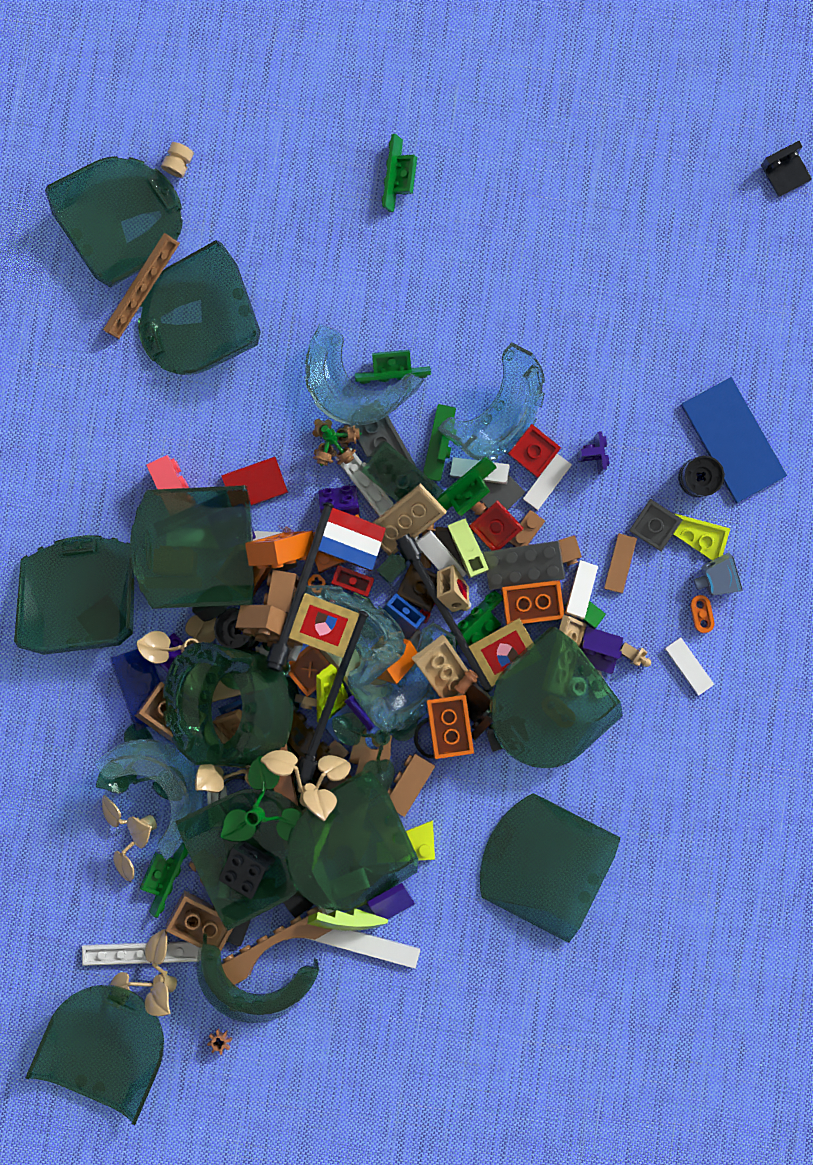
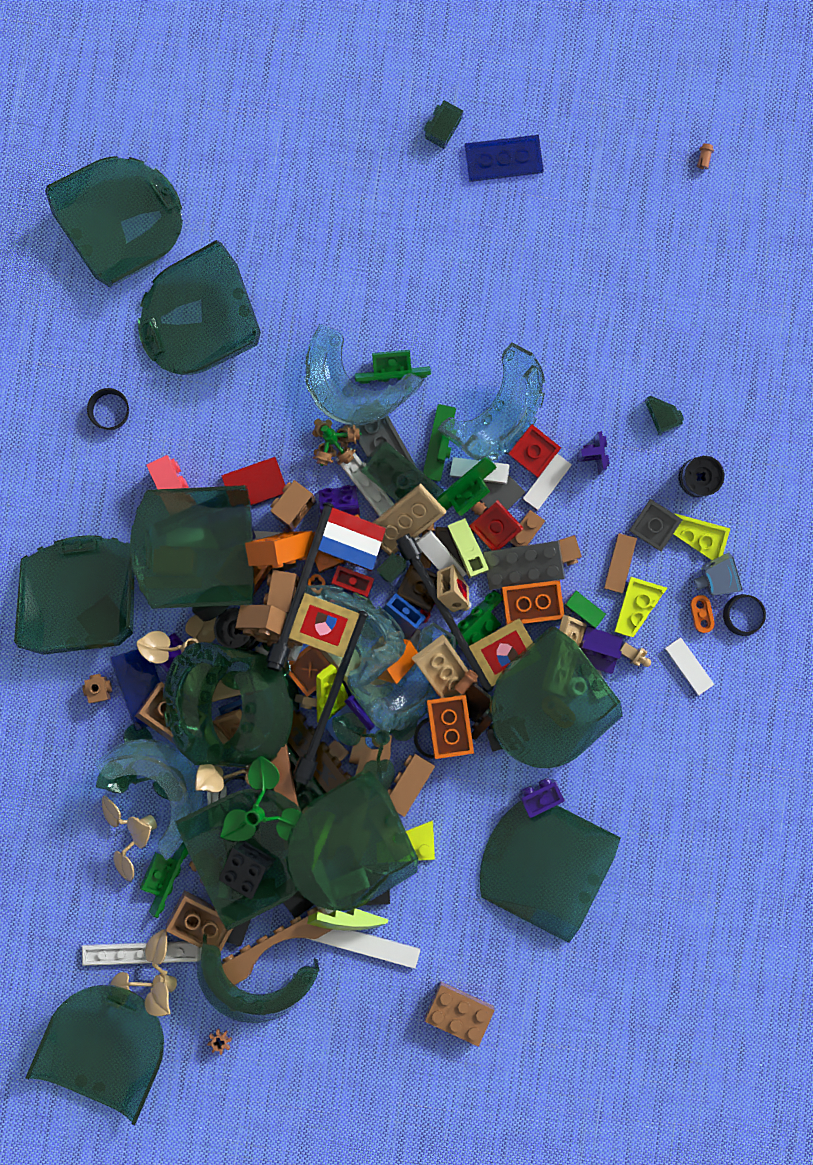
medium nougat tile [103,233,180,339] -> none
tan wheel [161,142,194,178] -> none
tan plant [261,750,351,821] -> none
dark purple tile [368,883,415,919] -> none
green bracket [382,134,418,212] -> none
white tile [565,560,598,620] -> none
blue tile [681,377,787,504] -> none
black bracket [761,141,812,197] -> none
none -> medium nougat brick [82,674,112,703]
none -> black tyre [87,388,129,430]
none -> medium nougat brick [270,480,316,531]
none -> clear green brick [424,100,463,149]
none -> medium nougat brick [424,981,495,1047]
none -> clear blue tile [464,135,544,182]
none -> dark purple bracket [518,777,565,818]
none -> neon yellow wing [614,577,667,638]
none -> clear green slope [645,396,684,435]
none -> nougat pin [697,143,714,169]
none -> black tyre [723,594,766,636]

